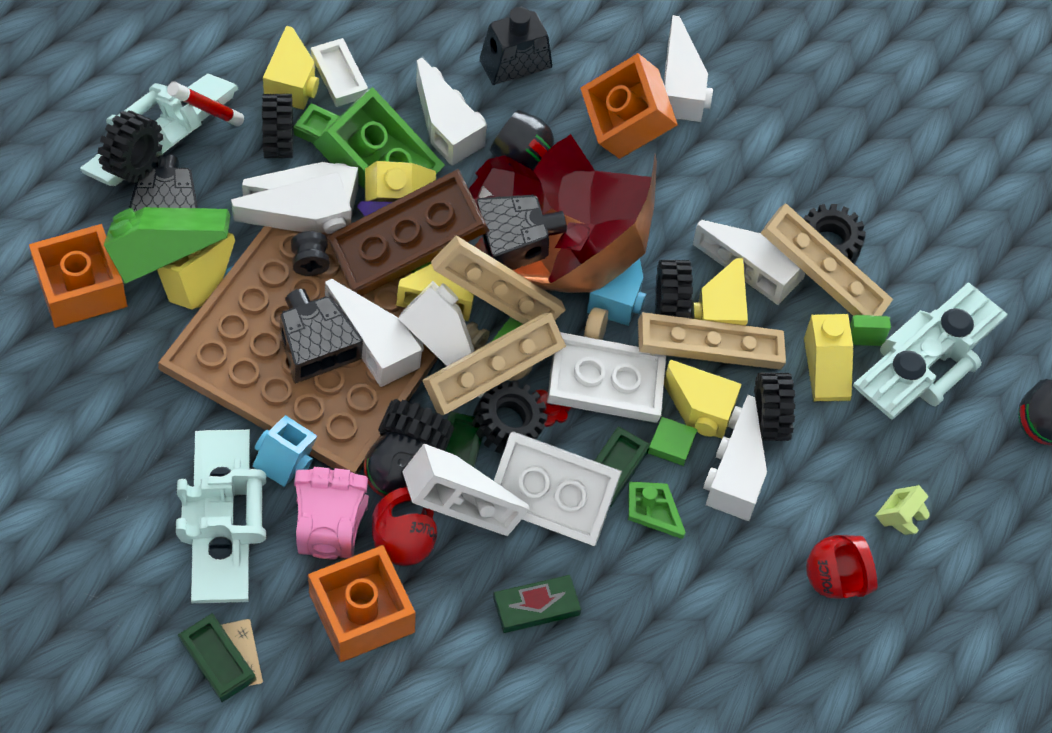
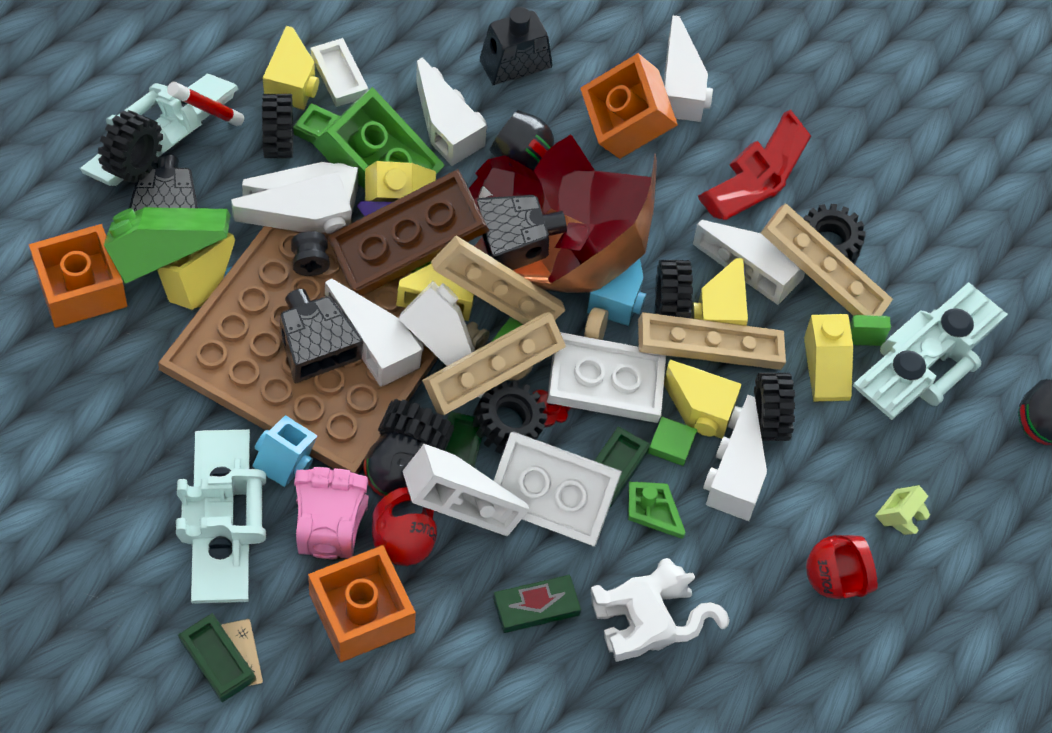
none -> white animal [591,558,730,662]
none -> red plate [698,110,811,220]

